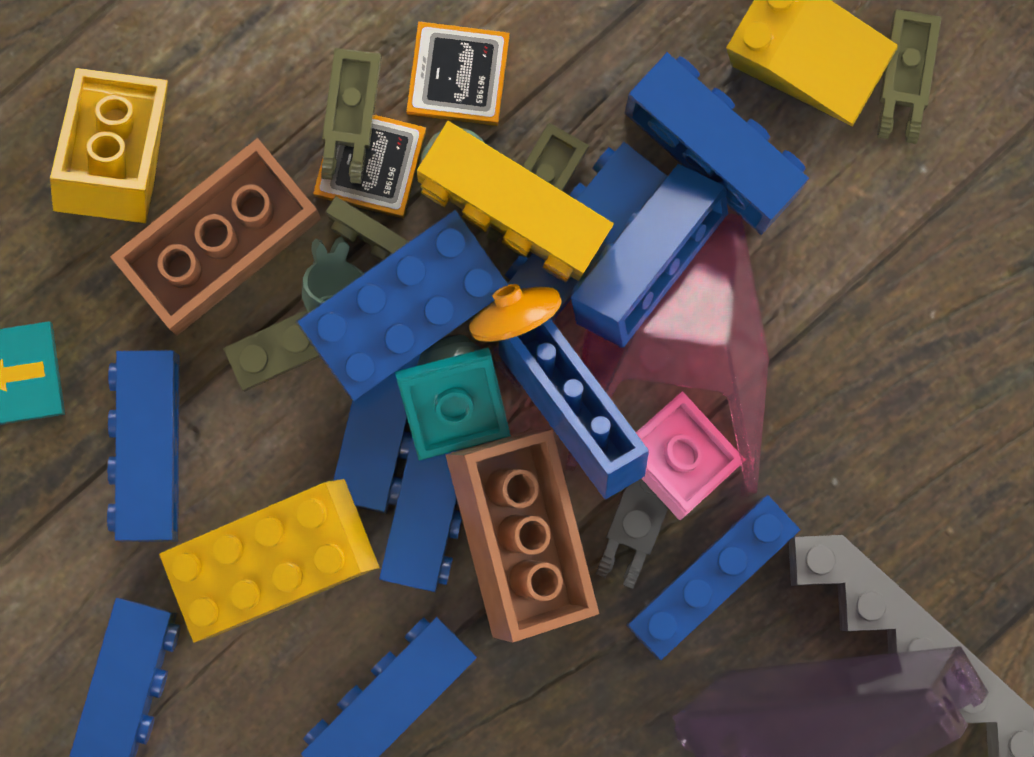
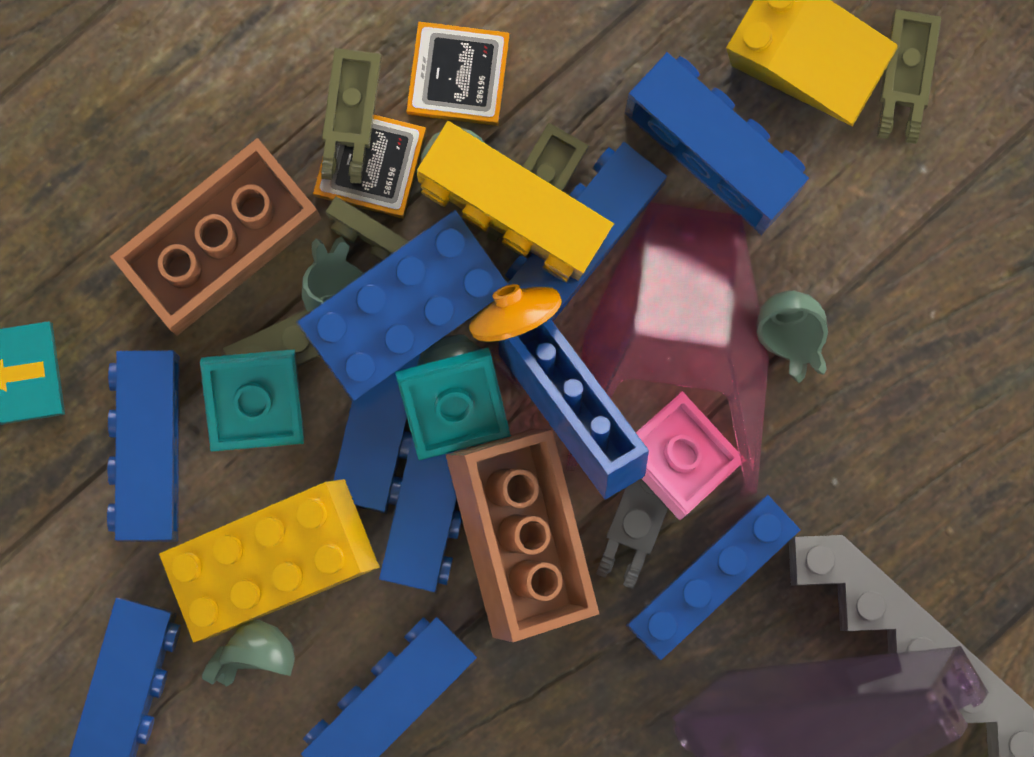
yellow slope [50,68,168,223] -> none
blue brick [571,164,728,348] -> none
none -> teal tile [200,349,305,452]
none -> sand green piece [202,620,295,687]
none -> sand green piece [756,290,828,383]

